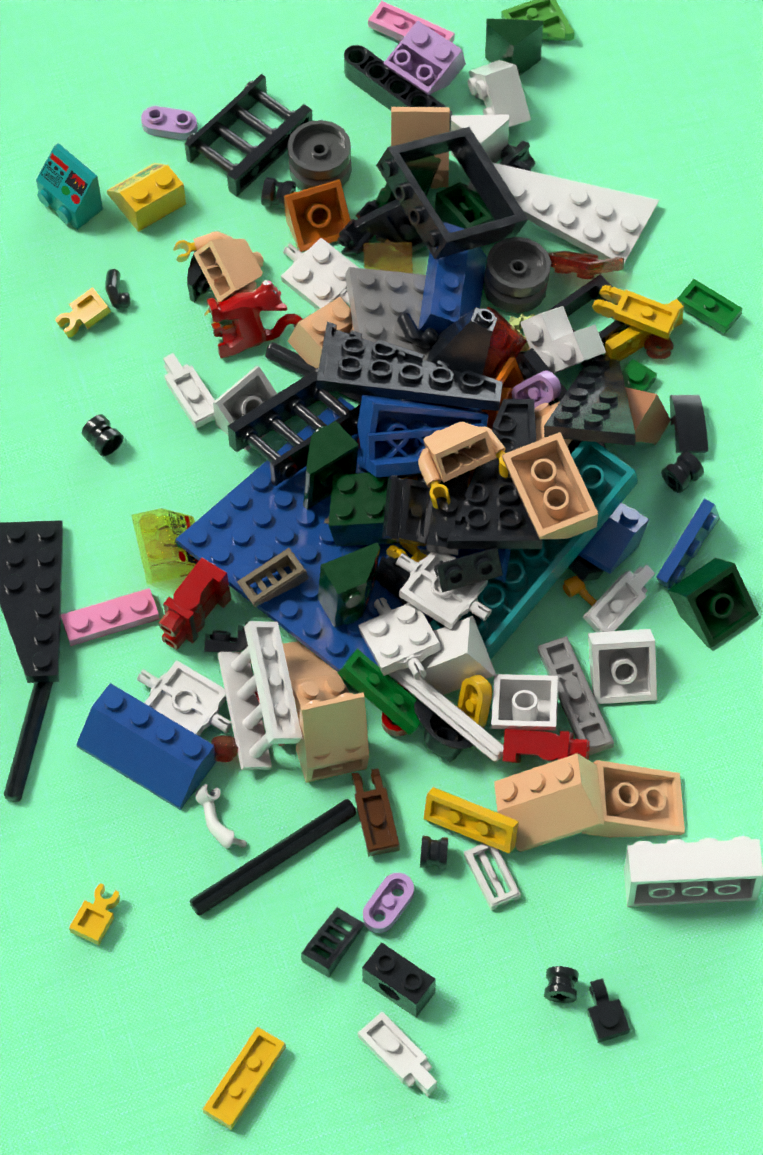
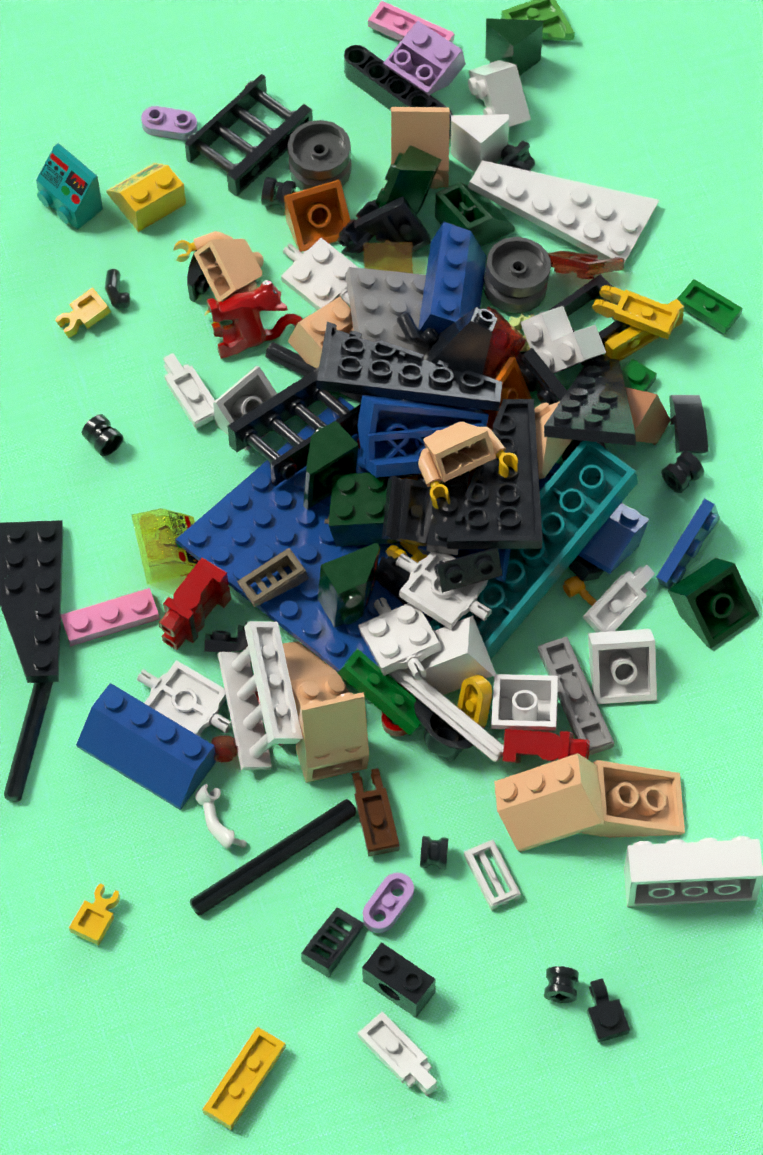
black window [376,127,528,259] -> none
yellow plate [424,787,519,853] -> none
light nougat slope [502,432,598,539] -> none
lavender plate [512,371,561,408] -> none
clear red plate [644,334,674,360] -> none

